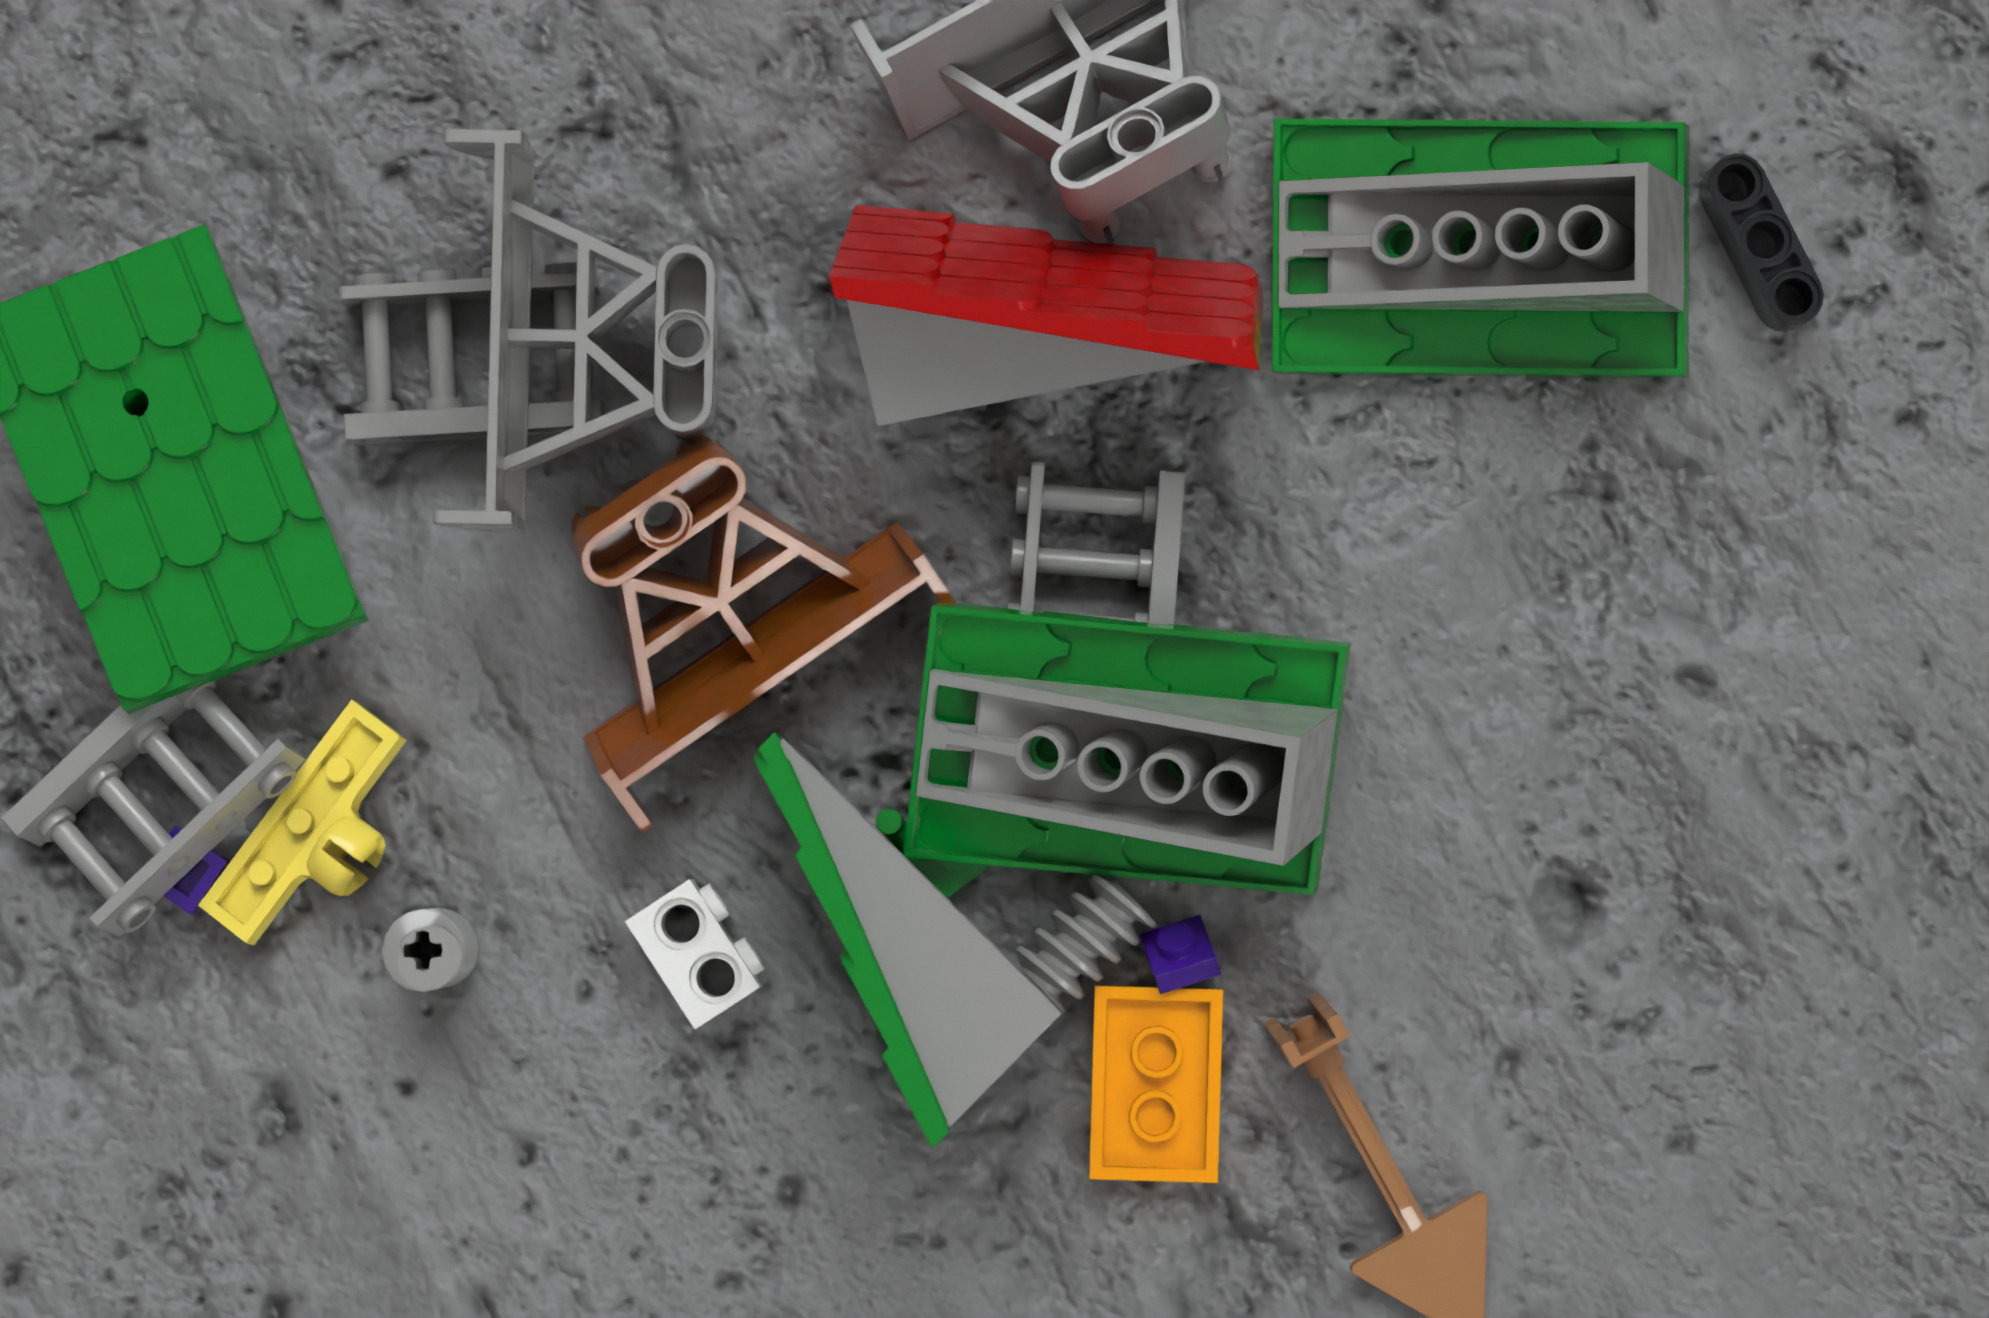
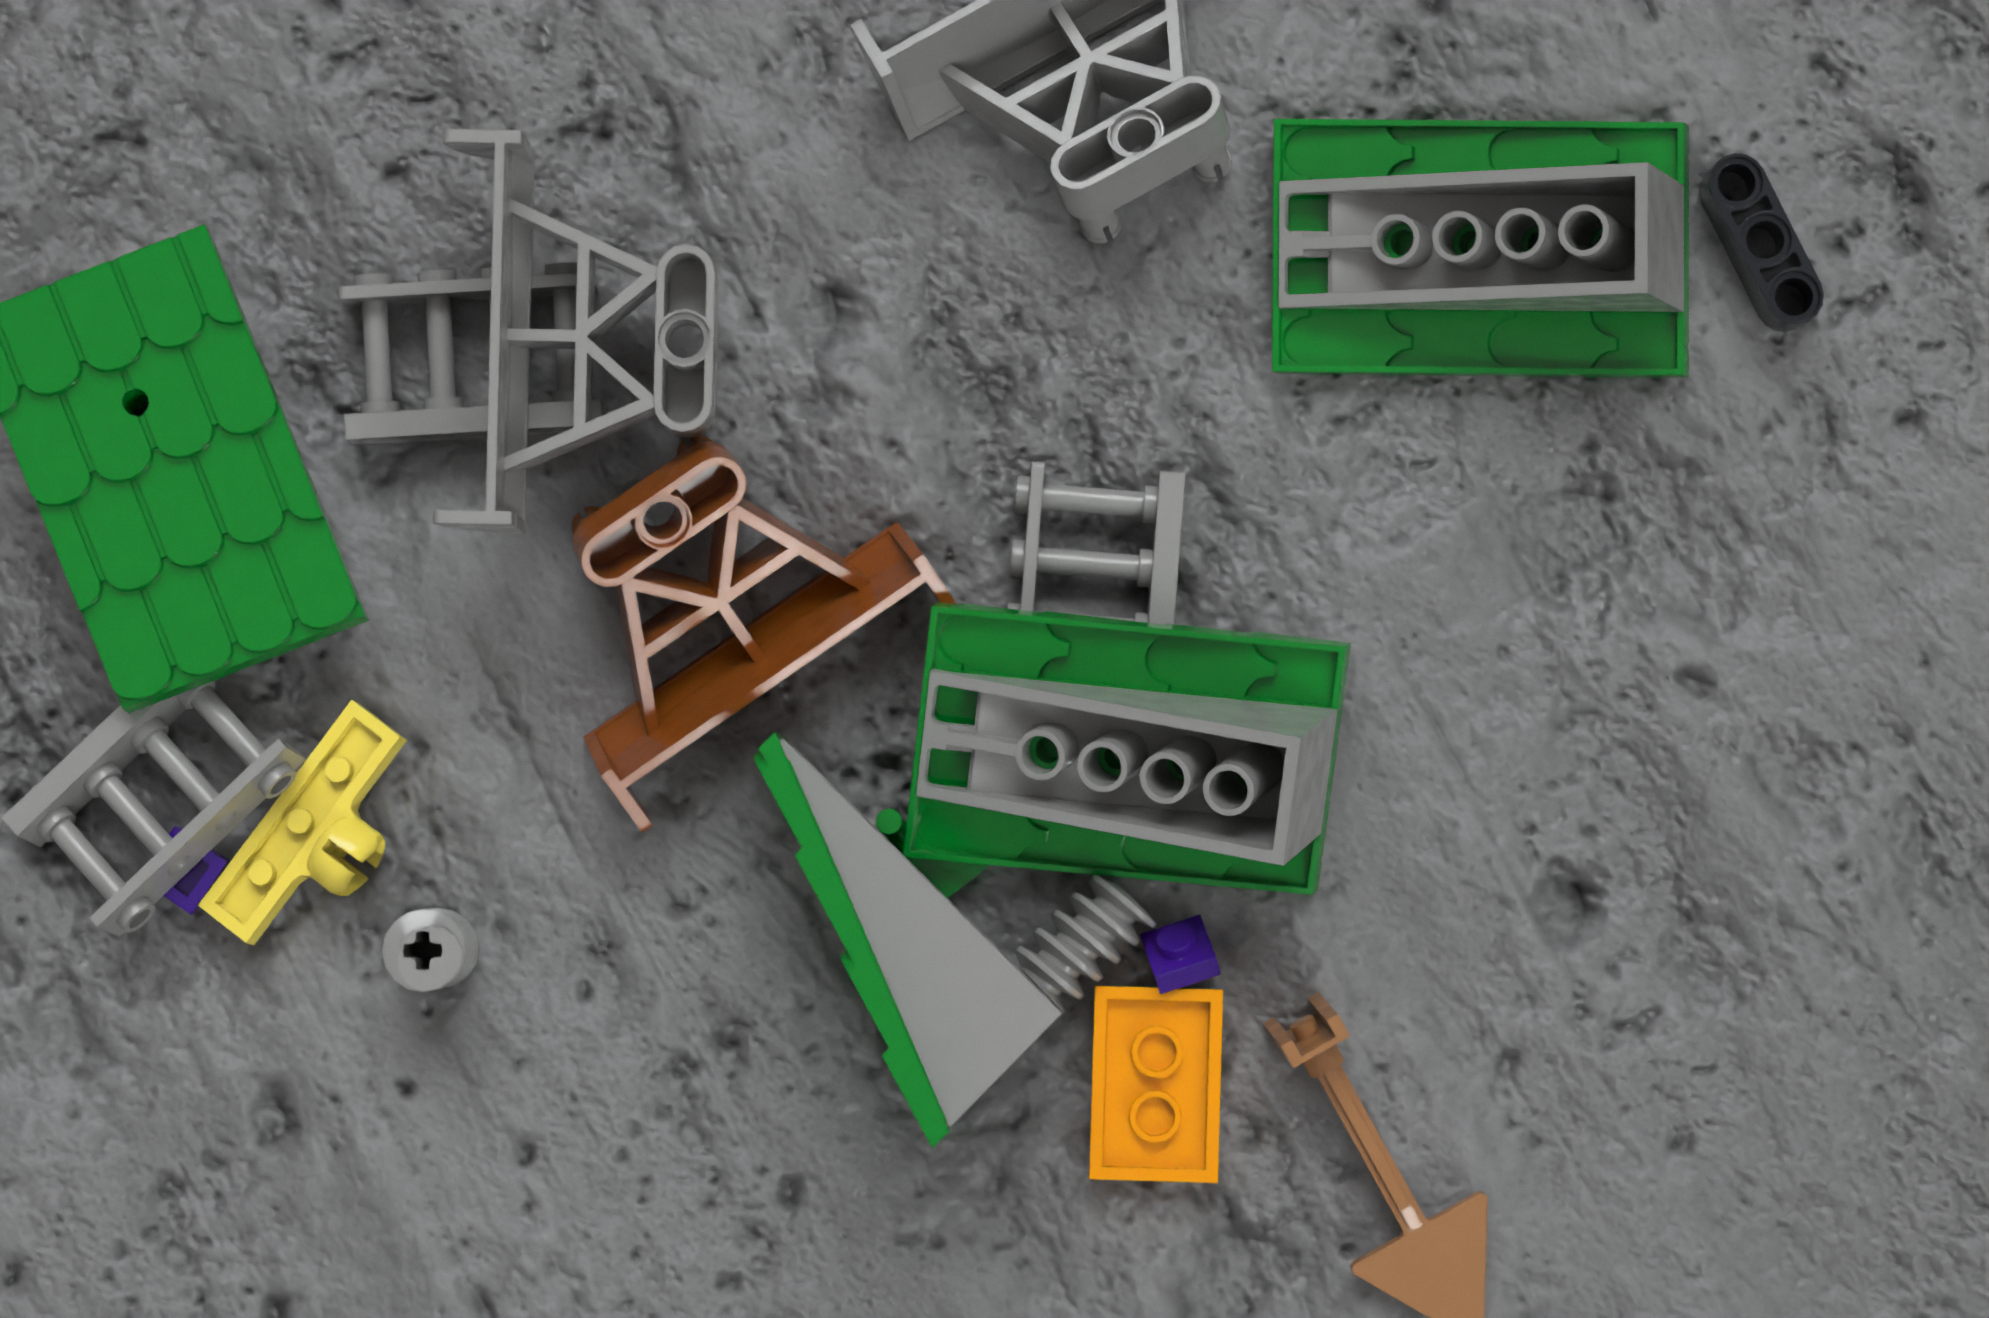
white brick [625,879,765,1030] -> none
red piece [829,205,1263,426] -> none

